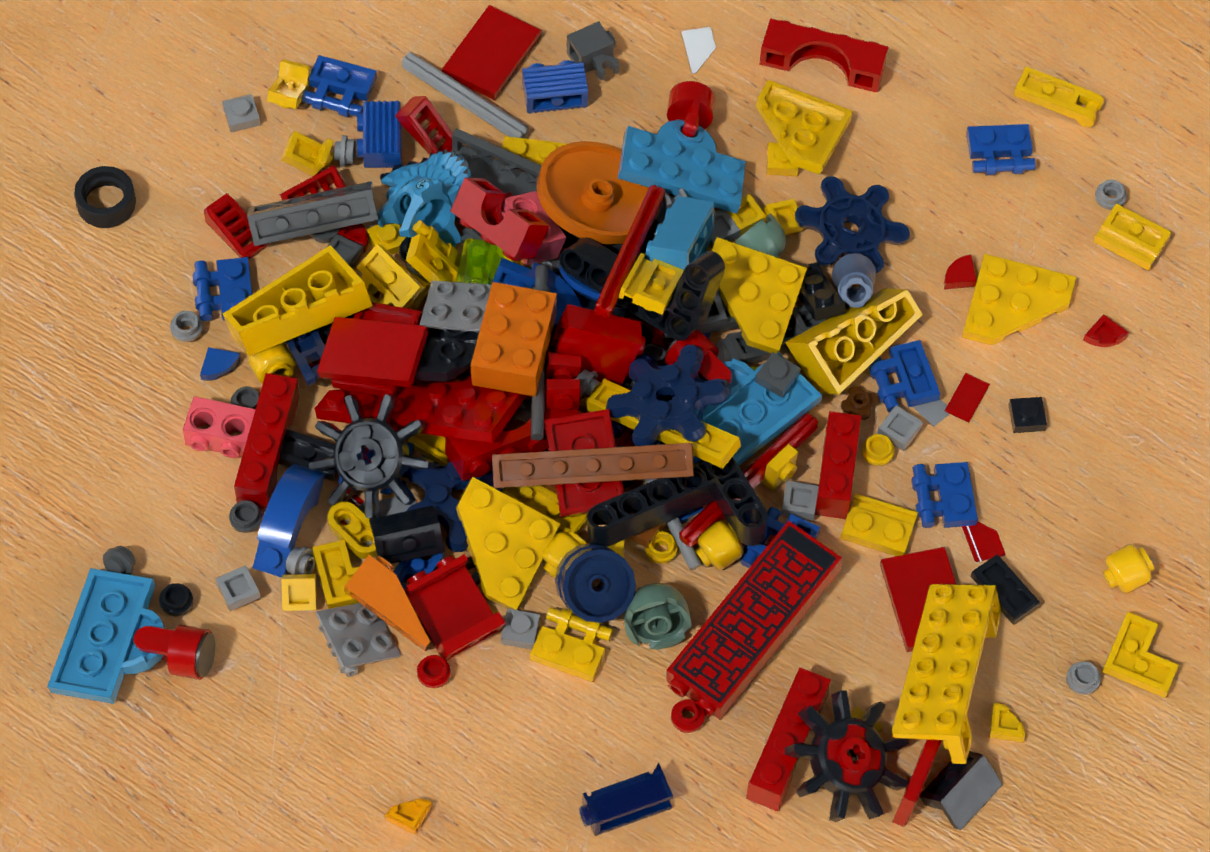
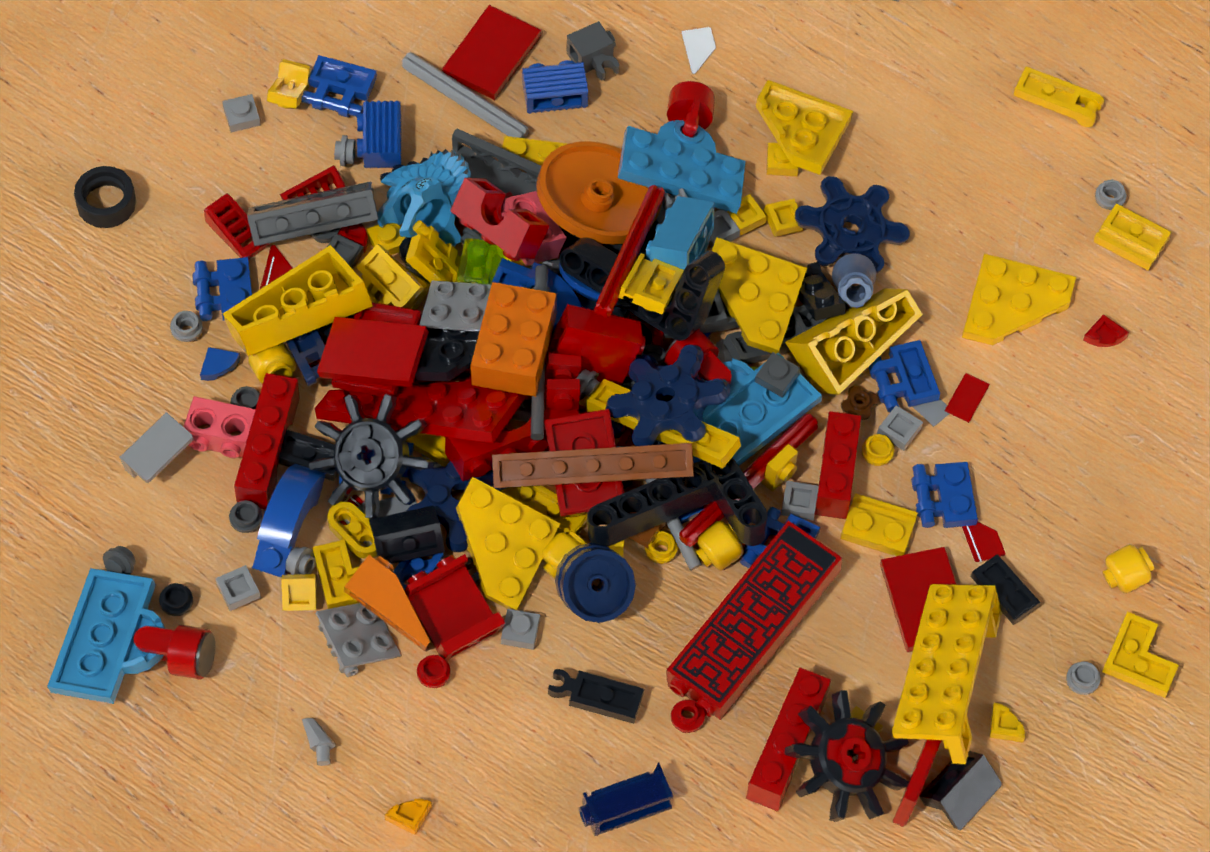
yellow bracket [281,131,334,176] -> none
red slope [395,96,453,155] -> none
yellow plate [530,607,613,682] -> none
sand green cylinder [624,583,692,650] -> none
sand green cylinder [735,213,786,258] -> none
red arch [759,18,889,93] -> none
red tile [944,255,976,289] -> none
blue plate [966,124,1035,175] -> none
black plate [1008,397,1047,433] -> none
none -> light grey panel [119,412,194,483]
none -> red sticker [260,245,293,289]
none -> light grey bar [302,718,336,766]
none -> black plate [548,669,644,724]

